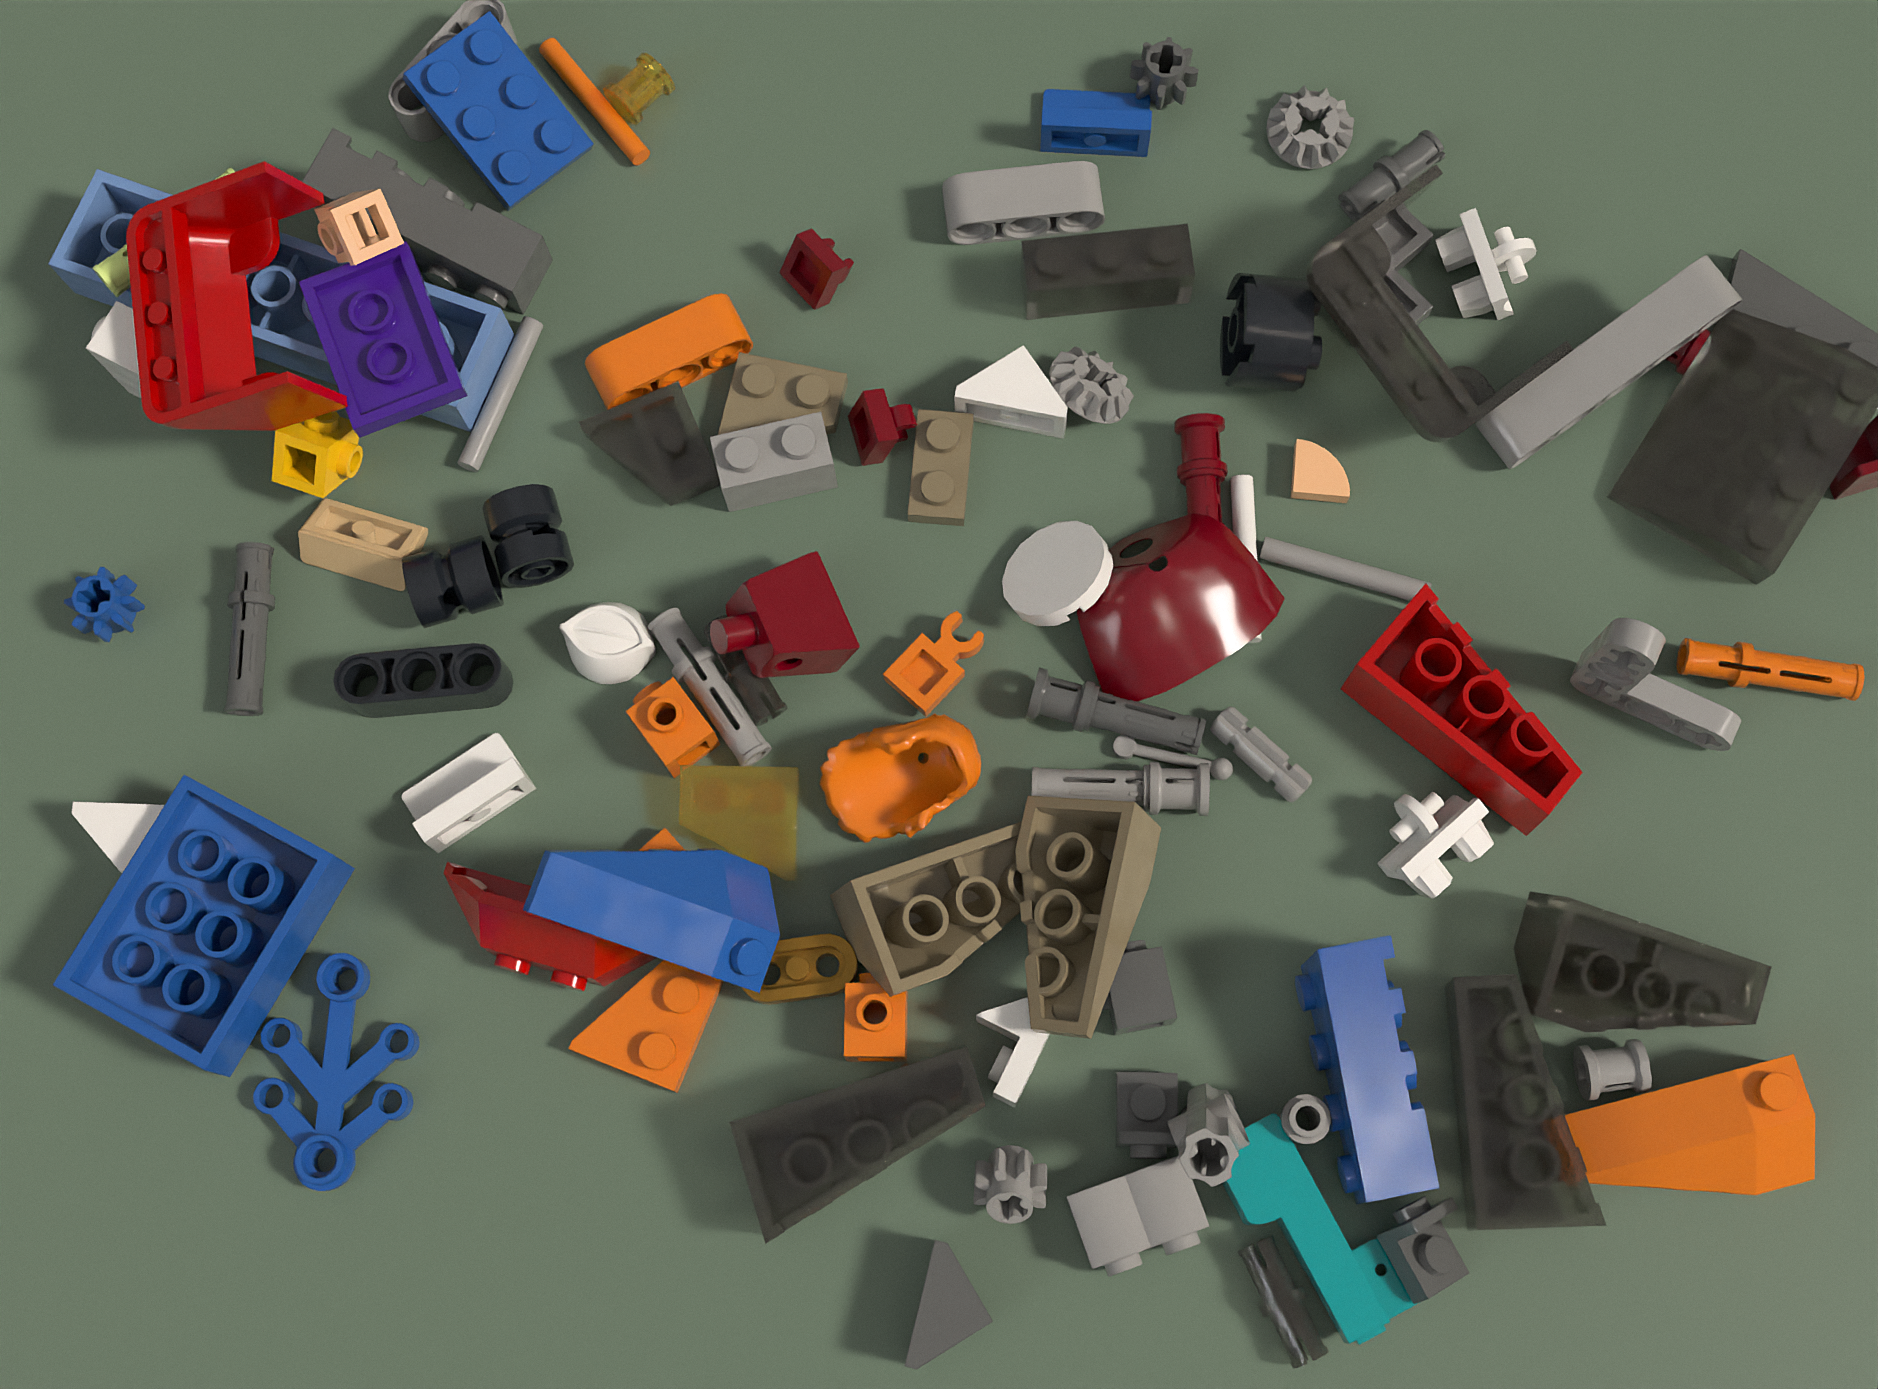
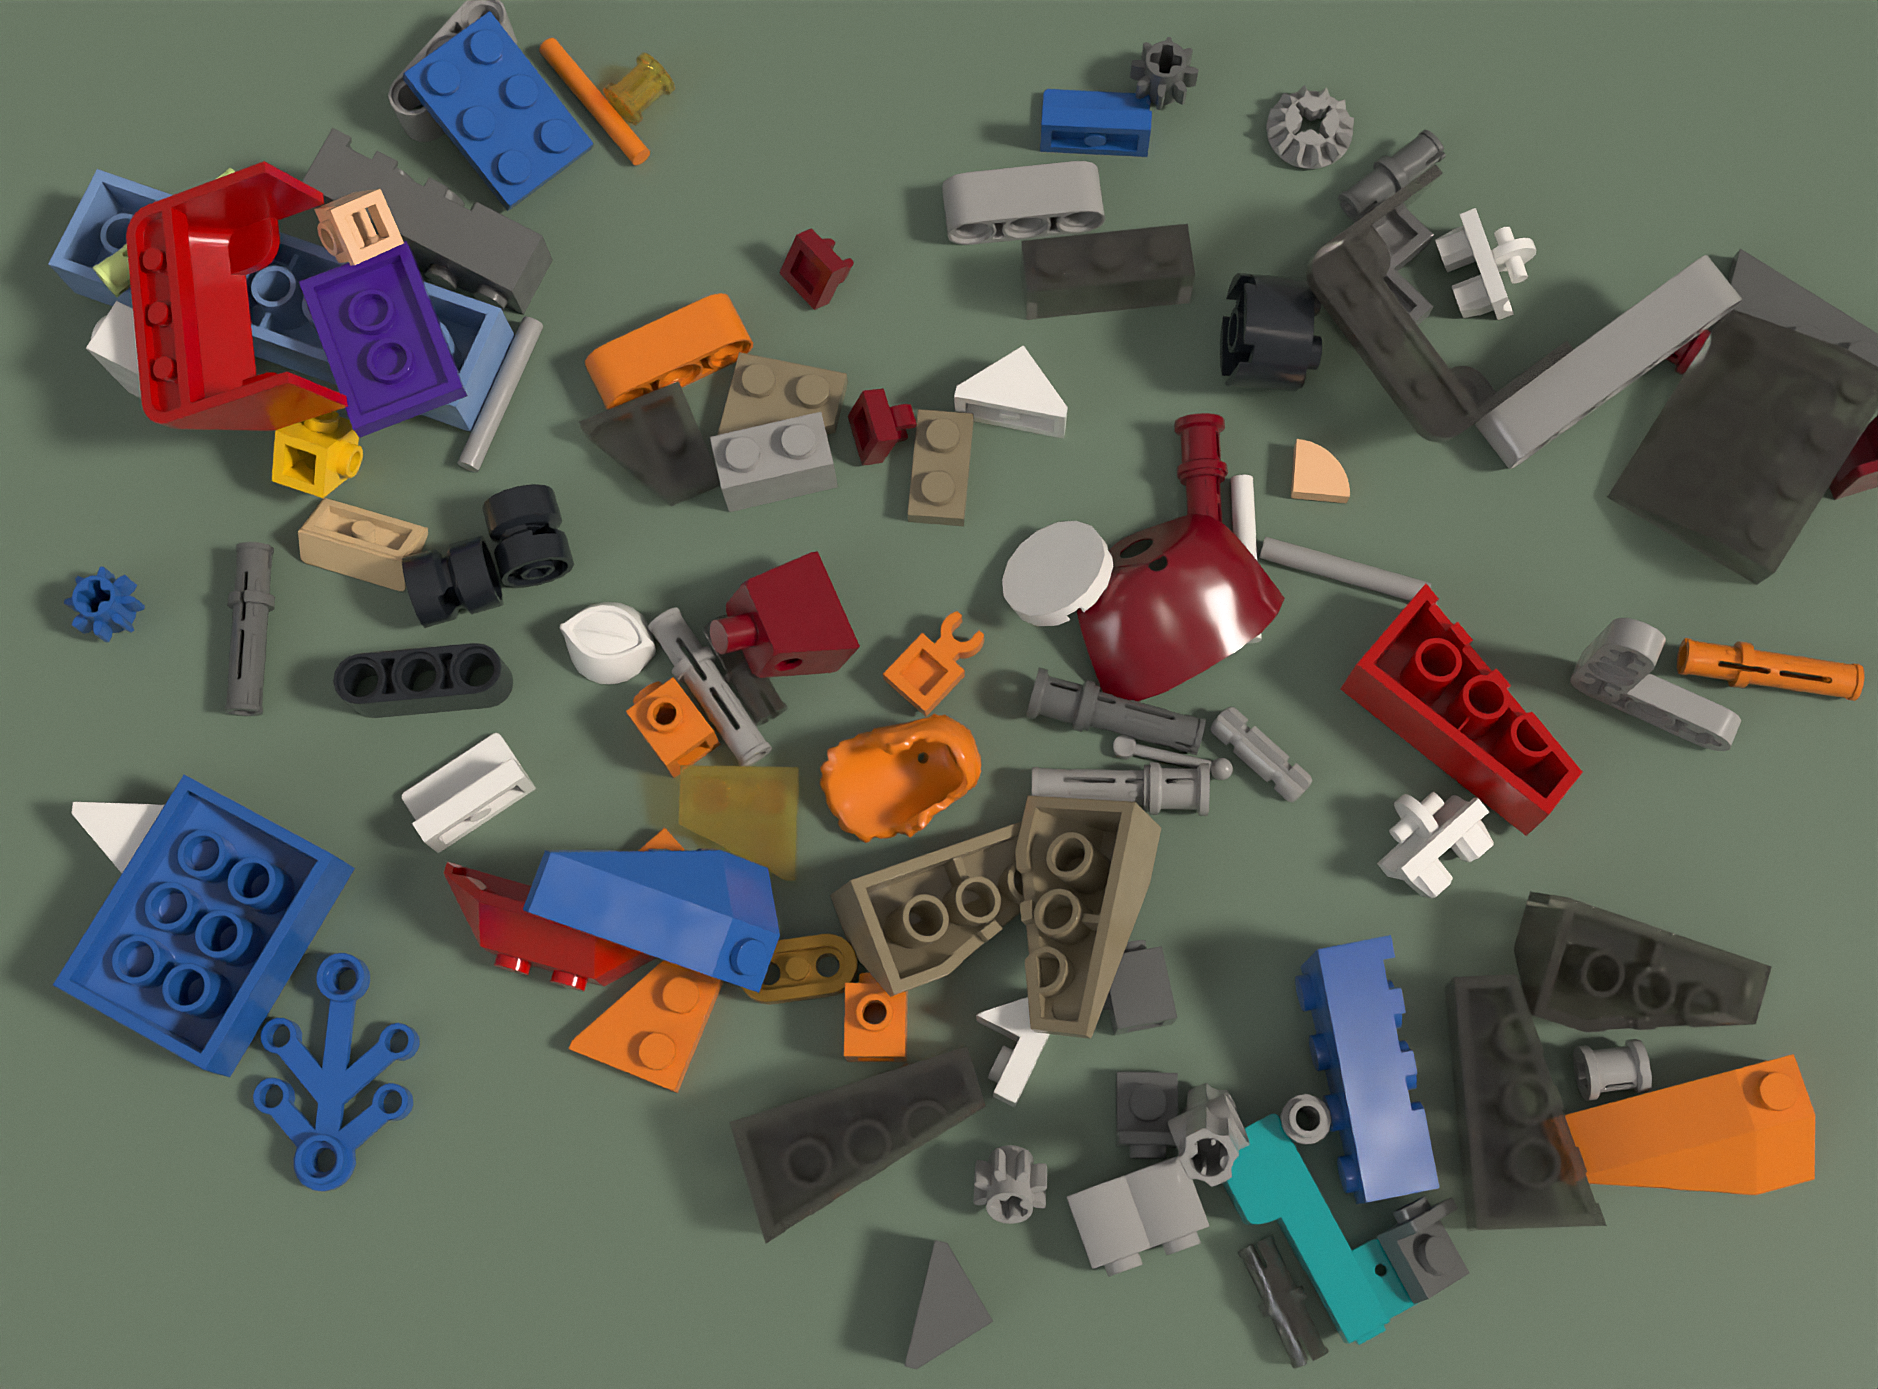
light grey gear [1049,346,1134,424] -> none

